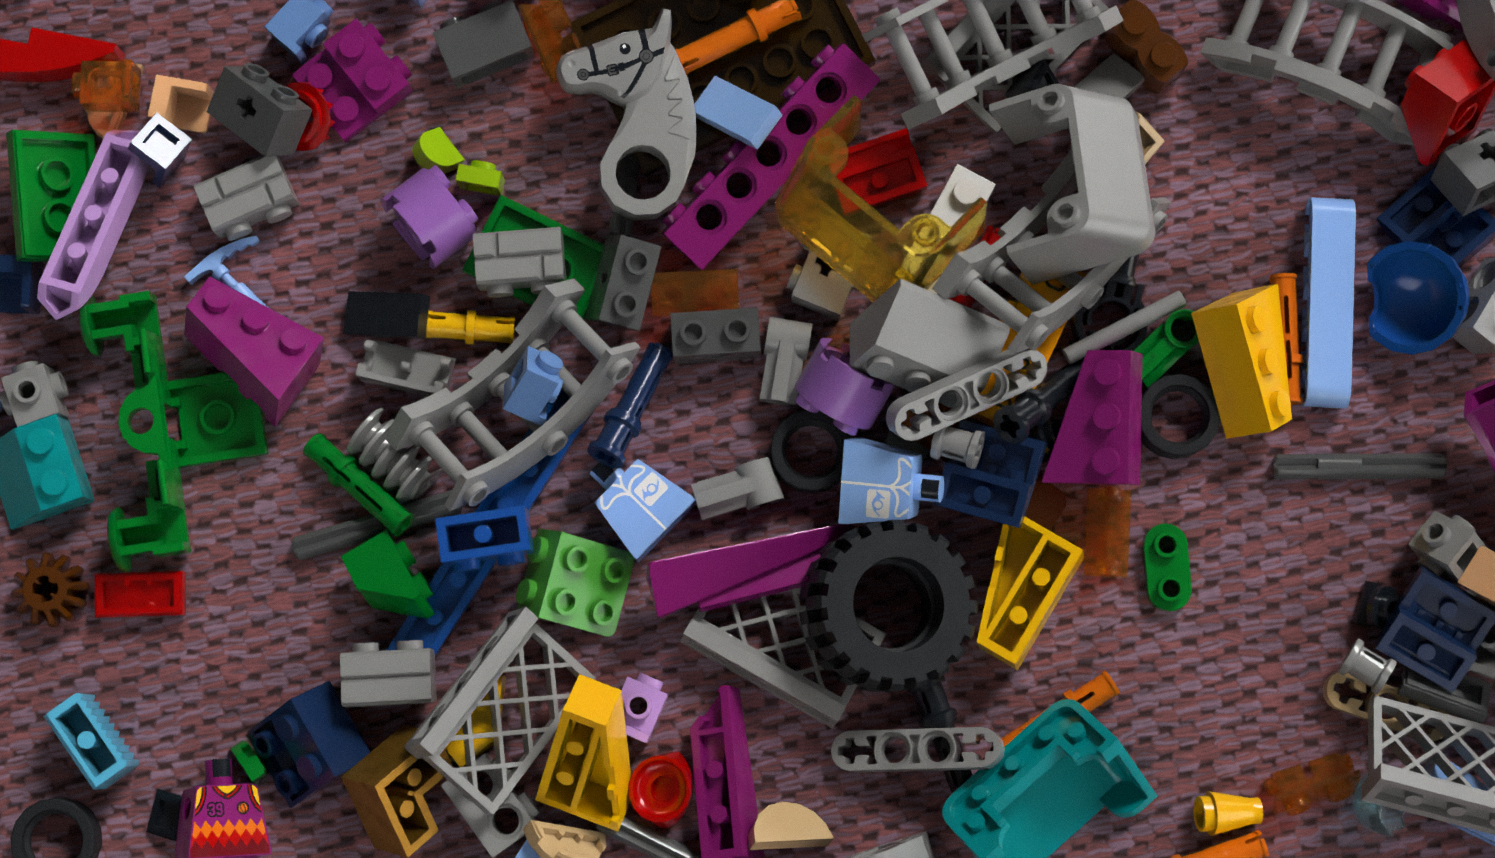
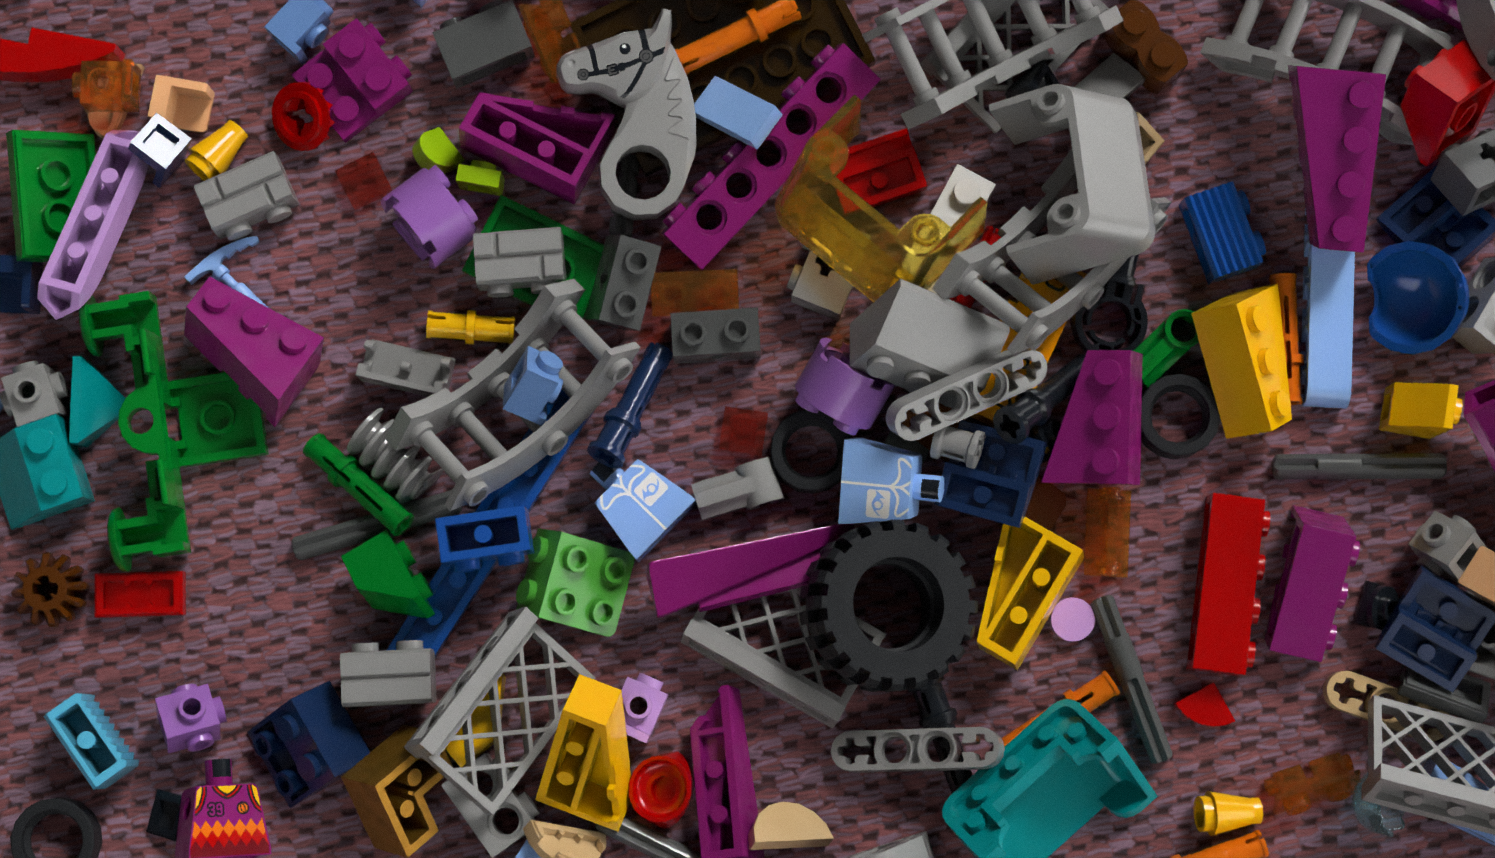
dark grey brick [206,63,313,156] -> none
green tile [230,740,267,784] -> none
black tile [343,291,430,339] -> none
light grey piece [760,317,813,407] -> none
light grey bar [1062,290,1186,365] -> none
green plate [1142,524,1192,612] -> none
light grey bush [1338,638,1397,695] -> none
none -> teal slope [69,356,125,448]
none -> medium lavender brick [155,684,227,754]
none -> yellow cone [185,120,248,181]
none -> clear red tile [335,152,393,210]
none -> magenta wedge [459,92,615,205]
none -> clear red tile [719,406,768,457]
none -> lavender tile [1049,597,1095,642]
none -> dark grey axle [1091,595,1173,764]
none -> red tile [1173,682,1235,726]
none -> blue brick [1179,181,1266,285]
none -> red brick [1186,492,1271,676]
none -> magenta wedge [1265,505,1360,662]
none -> magenta wedge [1288,65,1386,253]
none -> yellow slope [1379,382,1463,439]

